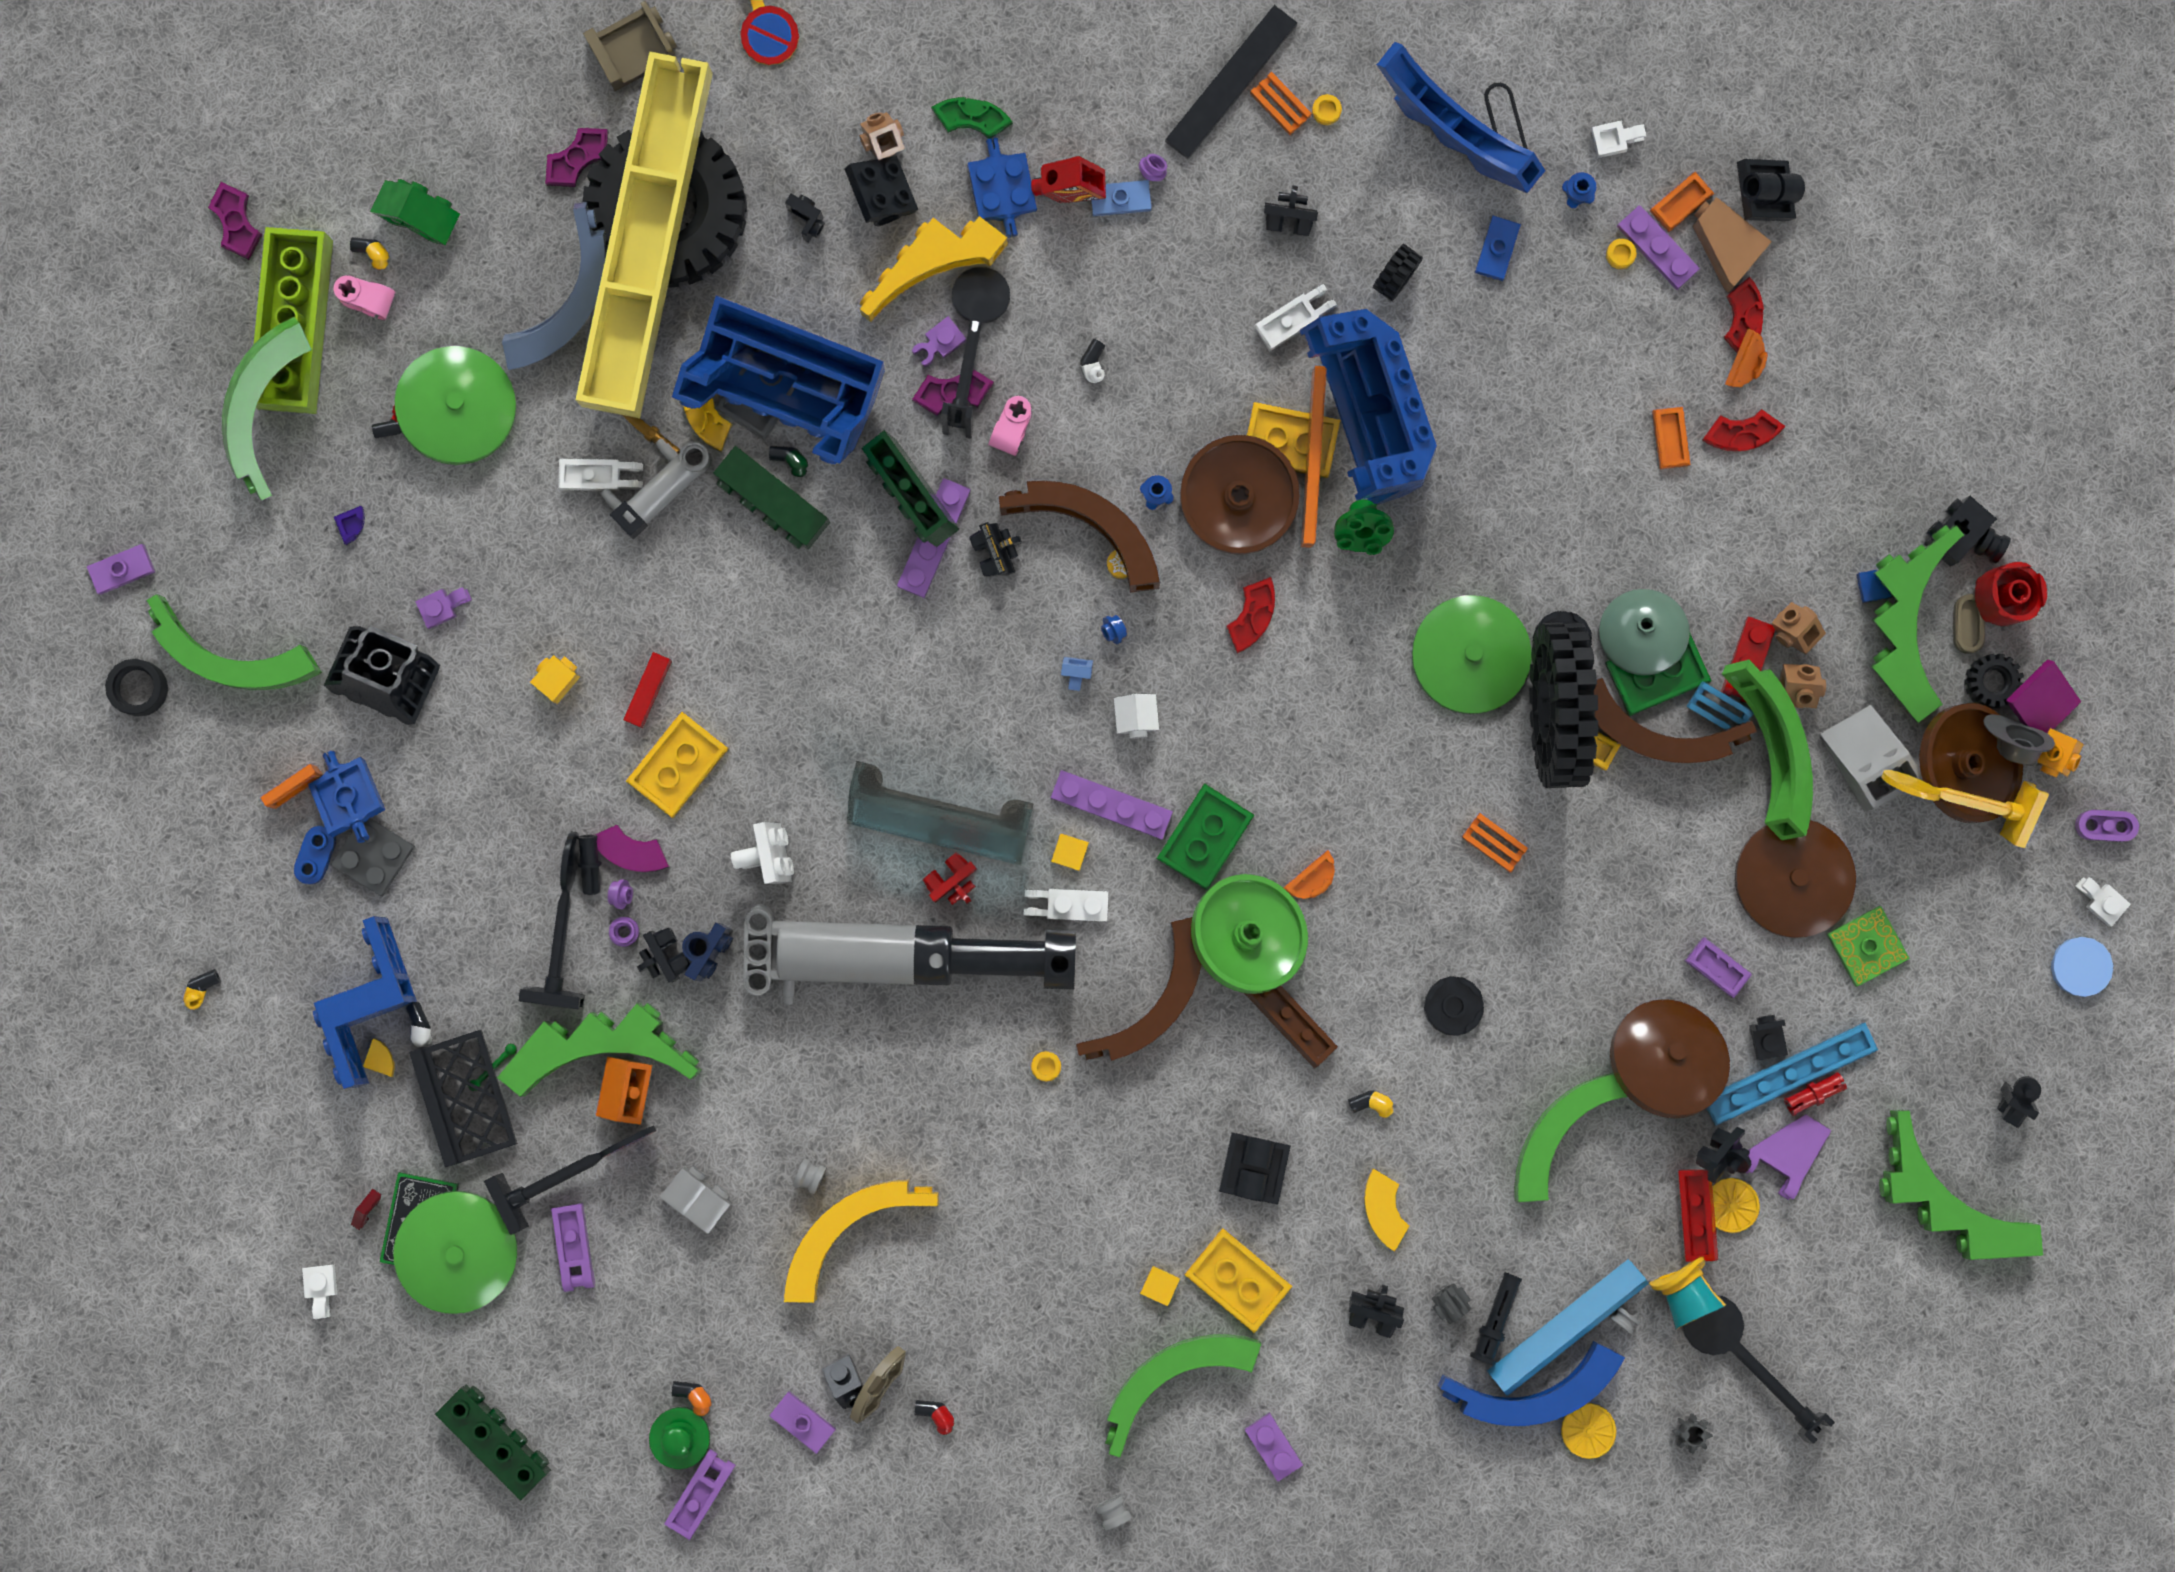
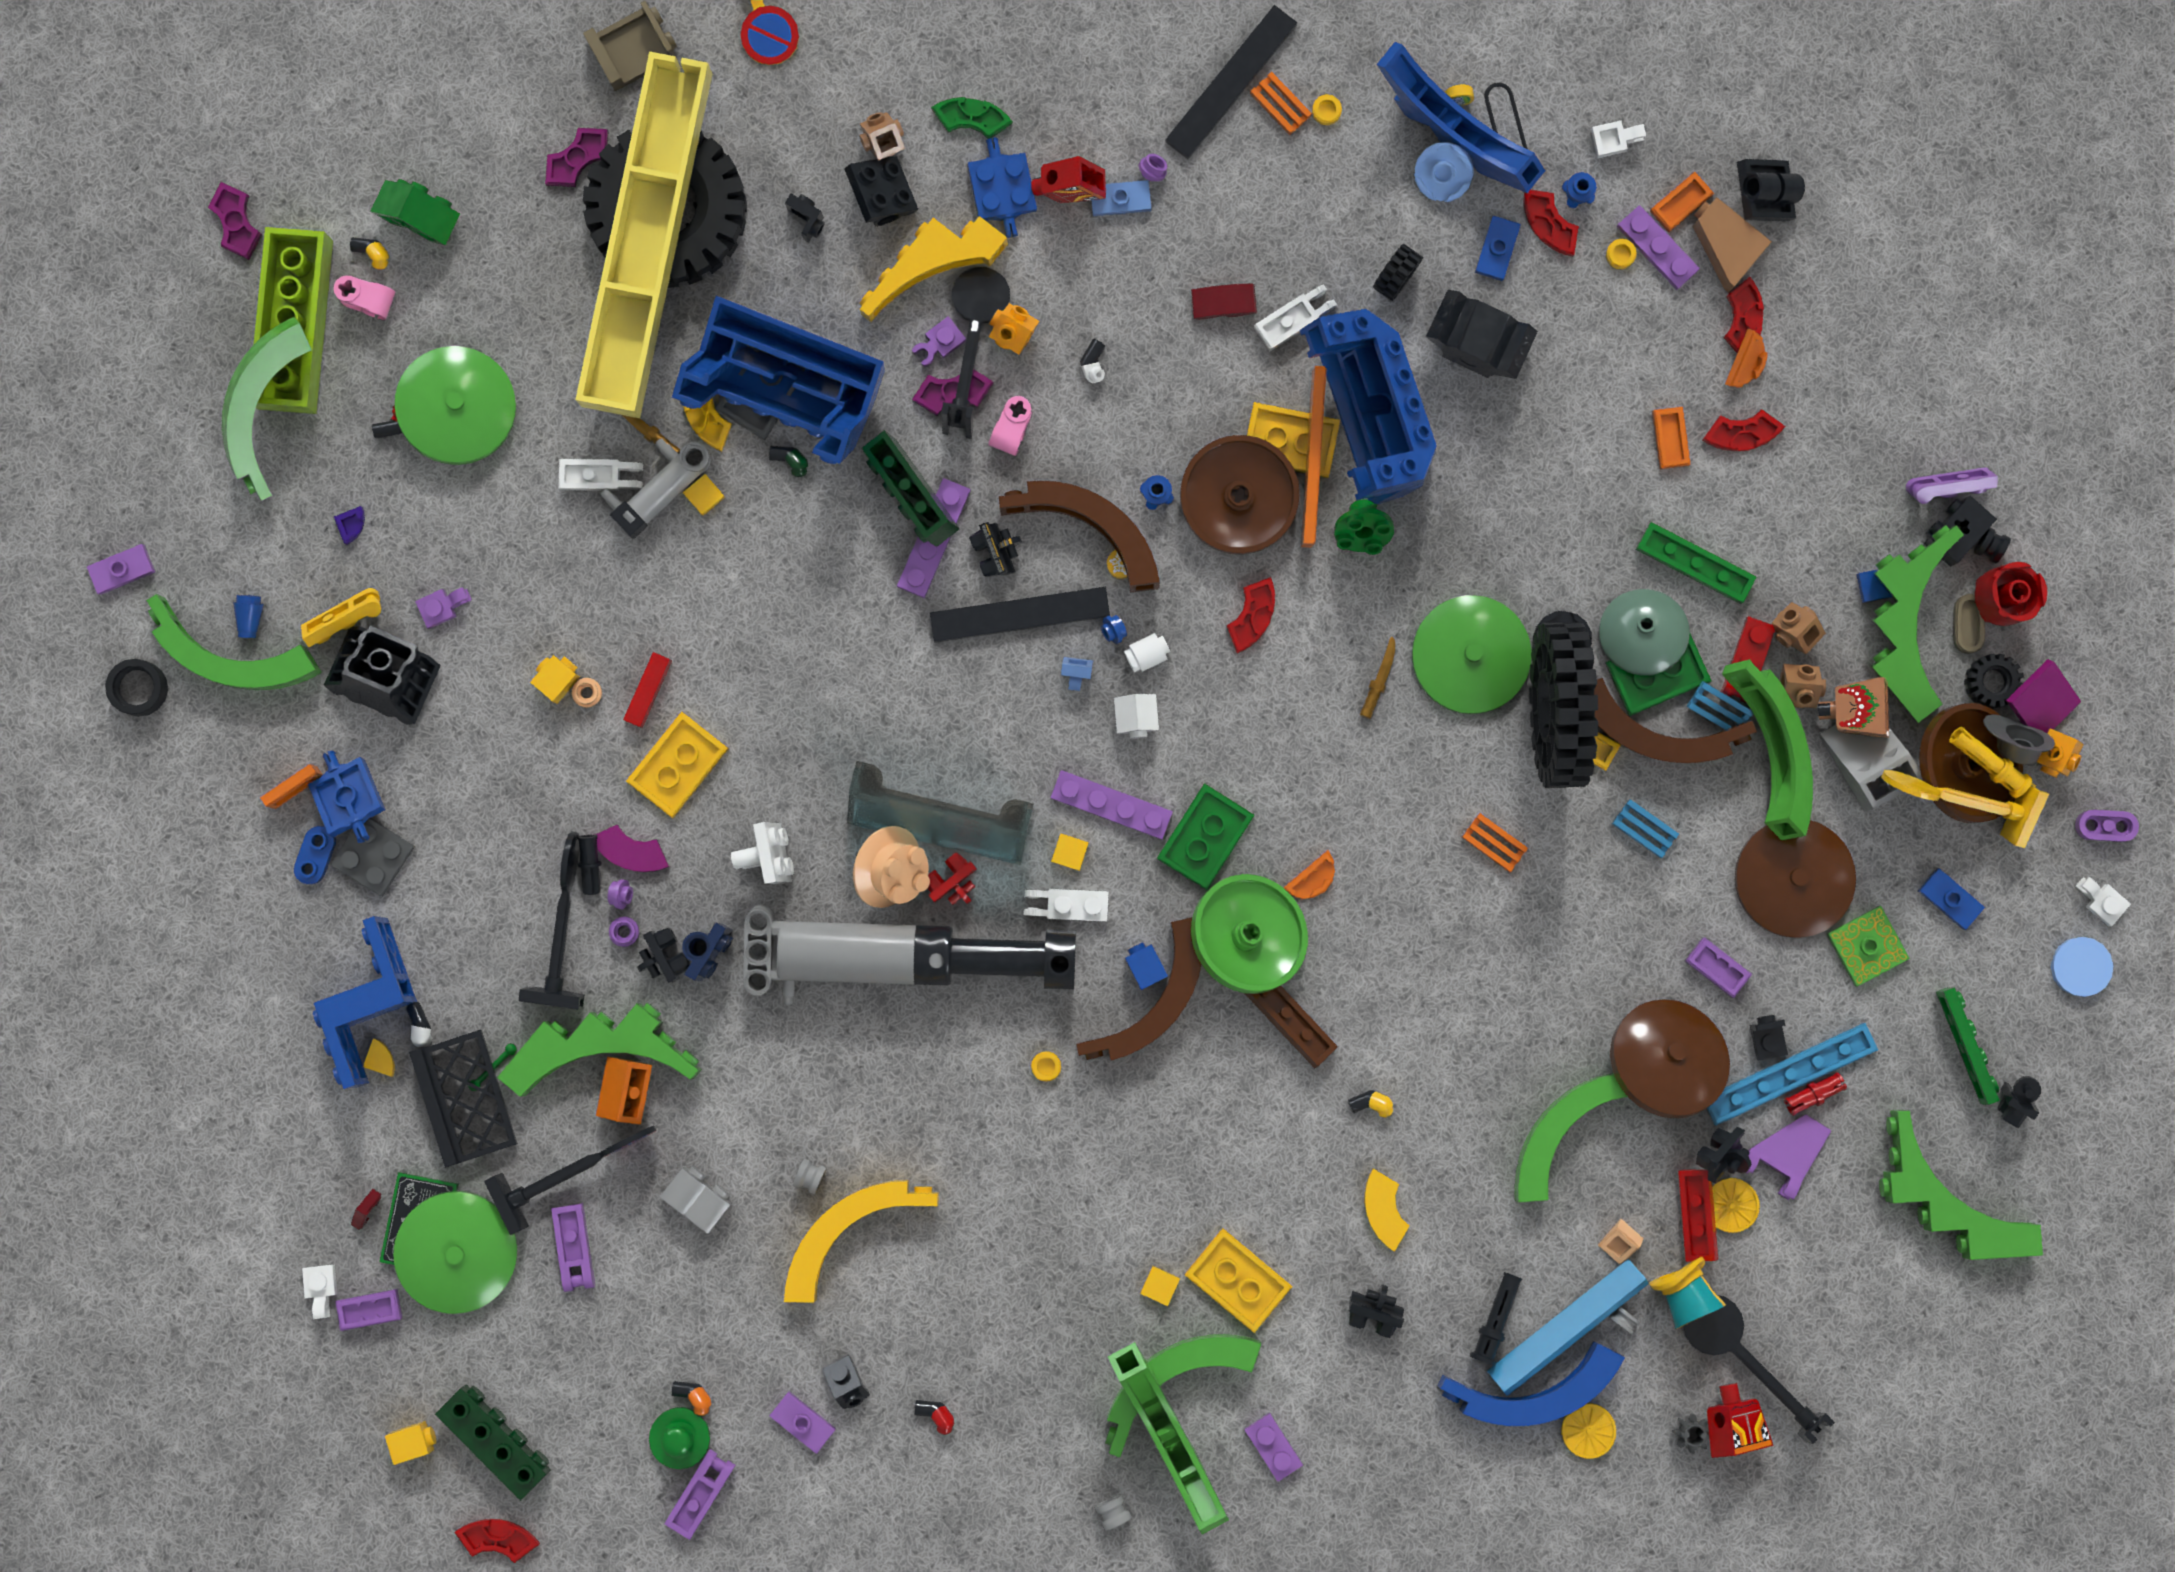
arm [183,969,221,1010] -> none
sand blue arch [502,202,607,370] -> none
dark green brick [713,446,830,550] -> none
dark tan tile [850,1346,906,1424] -> none
black plate [1219,1132,1291,1205] -> none
black hips [1264,185,1318,236] -> none
black tile [1424,976,1484,1036] -> none
dark grey gear [1432,1283,1472,1324] -> none
none -> blue cone [233,595,264,638]
none -> yellow plate [301,588,381,647]
none -> medium lavender plate [335,1289,402,1331]
none -> yellow brick [385,1421,436,1465]
none -> red tile [454,1519,540,1563]
none -> light nougat plate [572,678,602,708]
none -> yellow tile [683,474,725,516]
none -> light nougat piece [853,826,930,908]
none -> black tile [930,586,1110,643]
none -> light orange brick [989,303,1040,355]
none -> bright green arch [1108,1342,1229,1535]
none -> white brick [1124,633,1170,673]
none -> blue brick [1125,942,1168,990]
none -> dark red slope [1191,283,1257,320]
none -> pearl gold piece [1360,637,1396,719]
none -> light blue tile [1414,142,1474,202]
none -> black slope [1426,290,1538,379]
none -> yellow tile [1445,84,1474,106]
none -> red tile [1523,189,1579,257]
none -> light nougat slope [1598,1219,1644,1265]
none -> dark azure tile [1612,799,1679,858]
none -> green plate [1635,522,1757,604]
none -> red torso [1707,1383,1773,1458]
none -> nougat torso [1818,677,1889,738]
none -> medium lavender plate [1906,467,1998,504]
none -> blue plate [1918,868,1985,930]
none -> green plate [1936,987,2000,1105]
none -> yellow pin [1949,727,2032,798]

